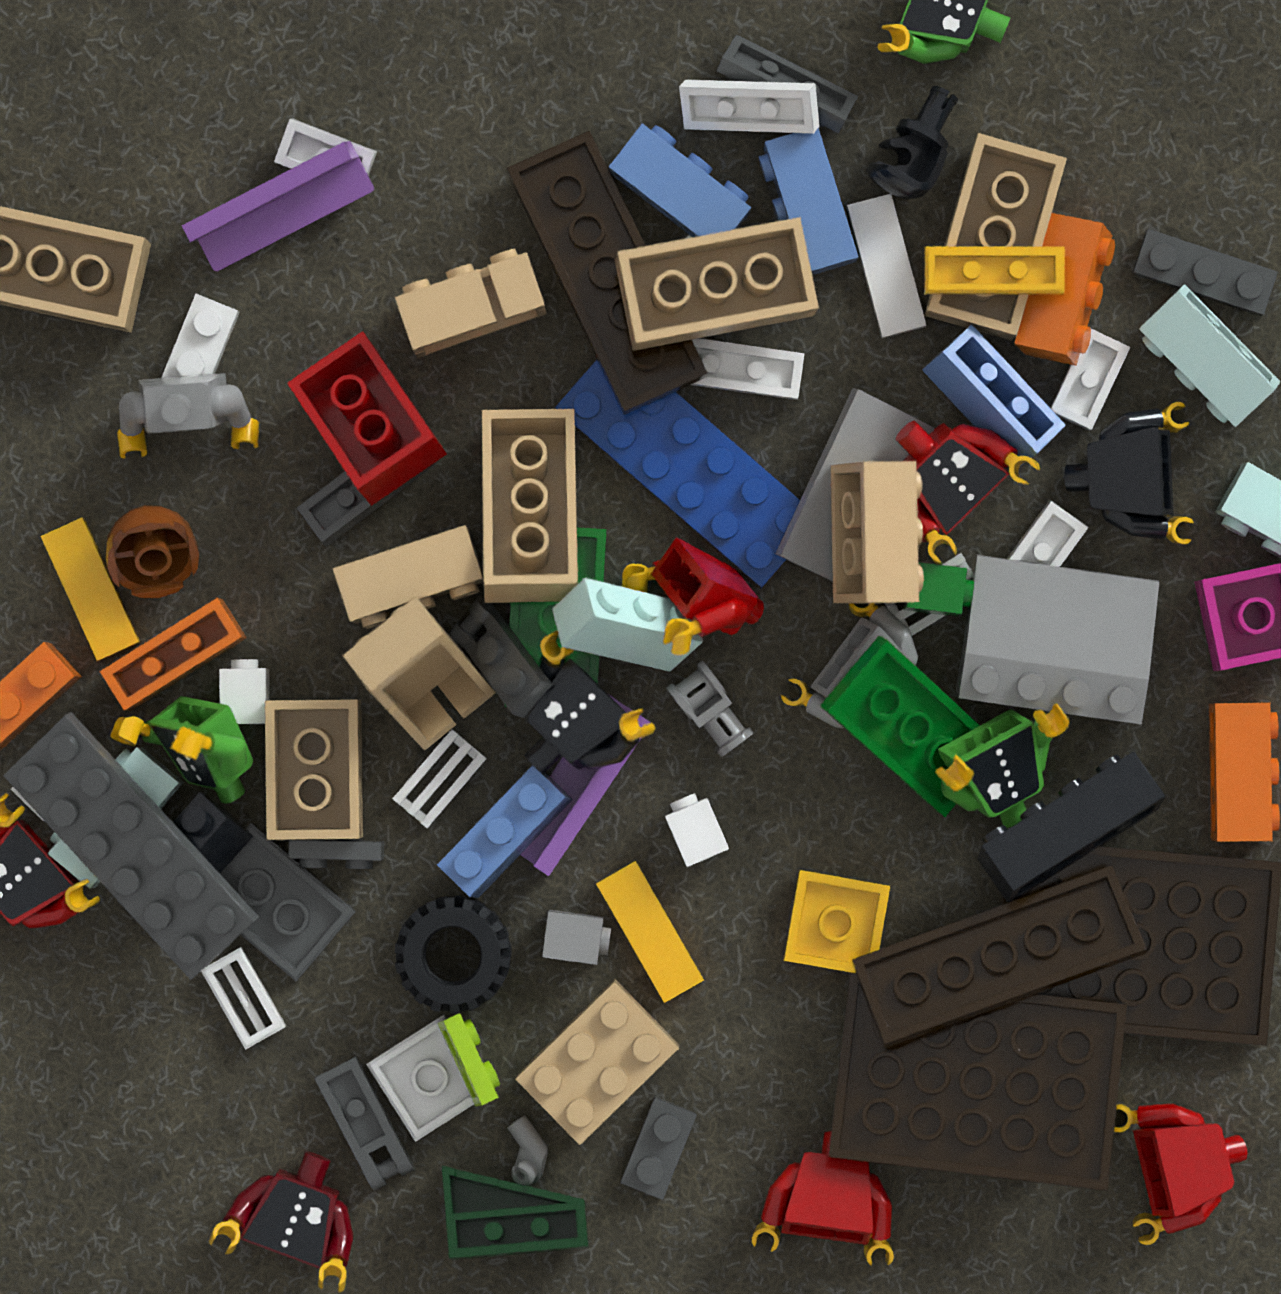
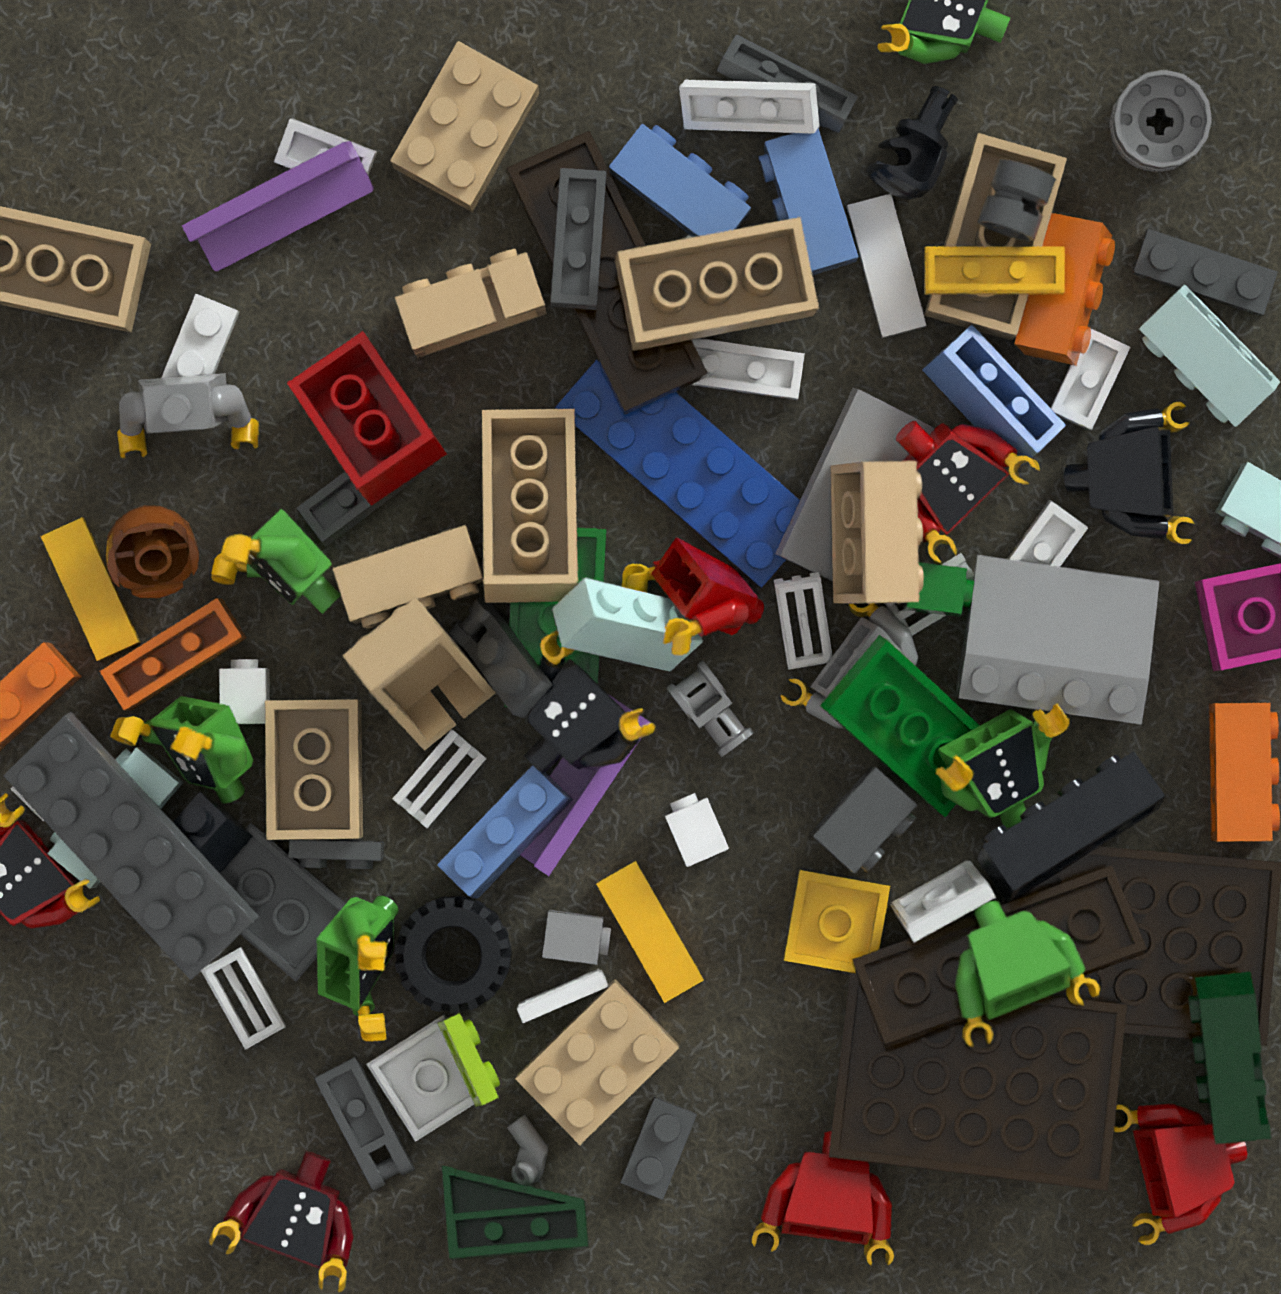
none -> bright green torso [211,508,341,614]
none -> bright green torso [317,896,399,1042]
none -> tan brick [390,41,539,212]
none -> white tile [516,968,608,1023]
none -> dark grey plate [551,168,606,310]
none -> white tile [774,572,832,670]
none -> dark grey brick [809,766,917,874]
none -> white tile [890,860,996,942]
none -> bright green torso [955,901,1100,1048]
none -> dark grey wheel [978,159,1056,242]
none -> light grey wheel [1109,70,1212,173]
none -> dark green wedge [1188,971,1271,1144]

